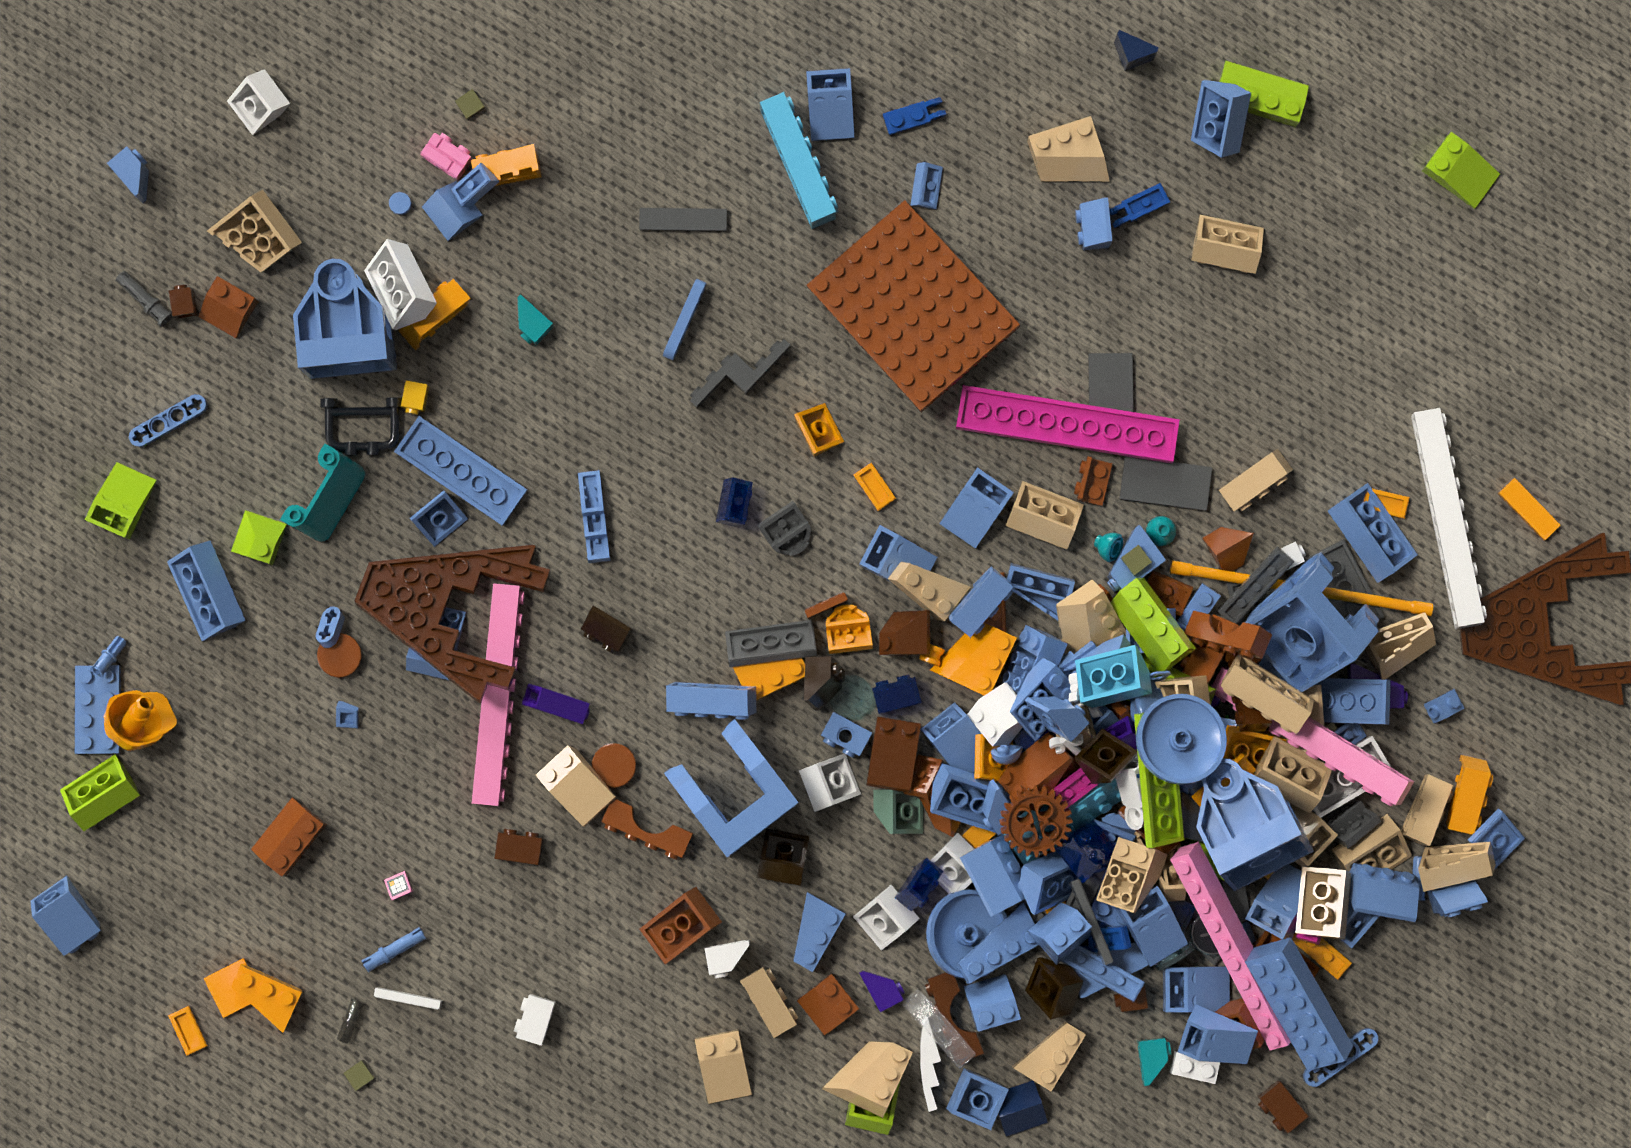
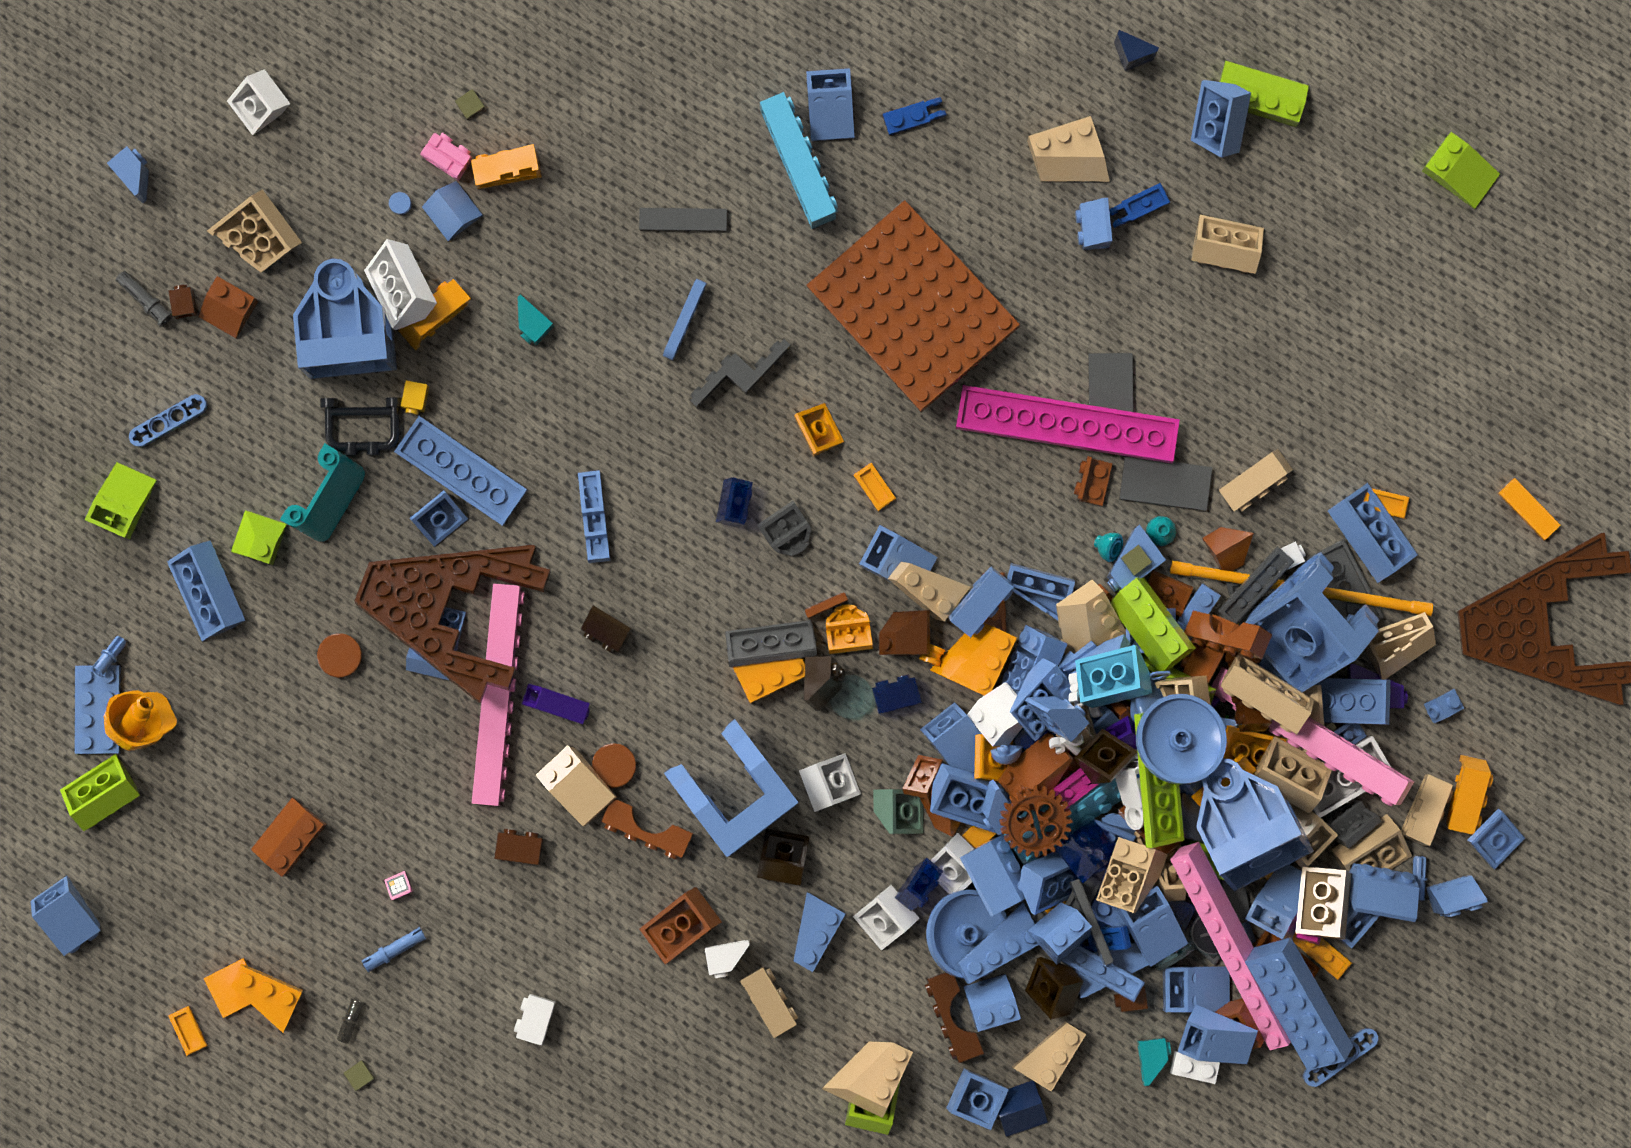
medium blue beam [316,607,345,648] -> none
medium blue slope [336,701,358,728] -> none
white tile [374,987,443,1010] -> none
medium blue slope [451,163,499,207] -> none
medium blue brick [666,682,757,719] -> none
tan slope [695,1029,752,1104] -> none
dark orange slope [797,973,859,1035] -> none
medium blue brick [821,712,872,758] -> none
dark purple slope [859,970,905,1012] -> none
reddish brown slope [866,716,921,793] -> none
clear slope [901,989,976,1069] -> none
medium blue slope [911,162,943,210] -> none
white slope [920,1017,941,1112] -> none
medium blue slope [939,467,1014,548] -> none
tan slope [1006,481,1084,549] -> none
reddish brown brick [1257,1080,1309,1133] -> none
white brick [1411,408,1487,629] -> none
tan wedge [1418,842,1496,892] -> none

